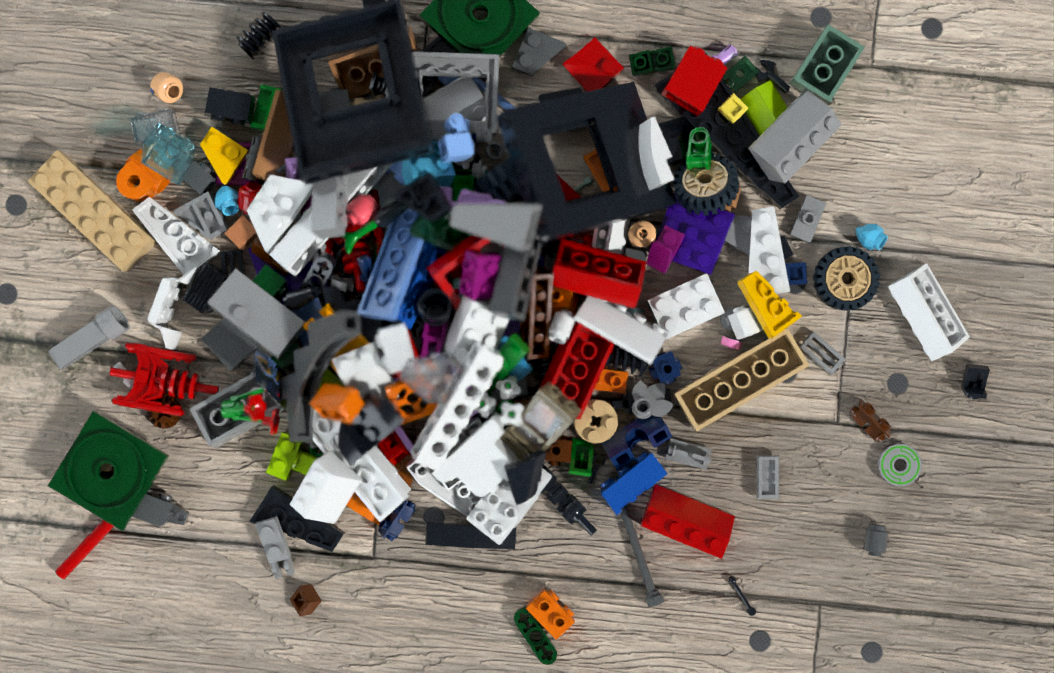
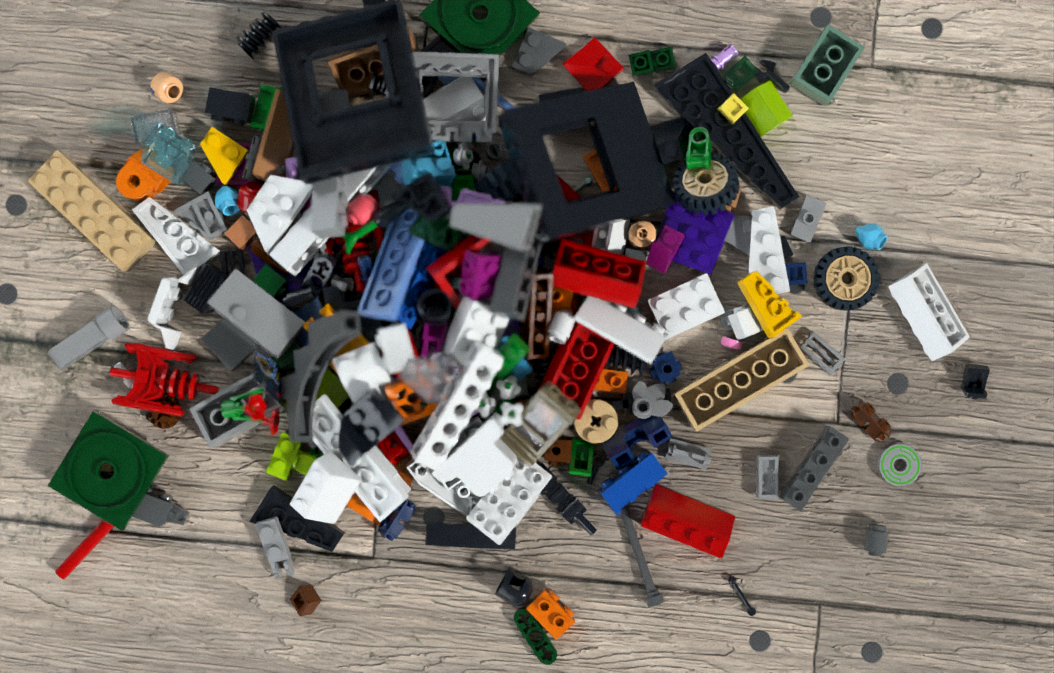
orange brick [309,383,365,424] -> none
light blue brick [438,113,475,163] -> none
black slope [504,450,546,506] -> none
white slope [638,116,674,191] -> none
red brick [661,45,728,116] -> none
light grey slope [748,90,842,183] -> none
none -> black helmet [495,566,533,607]
none -> dark grey brick [779,426,849,511]

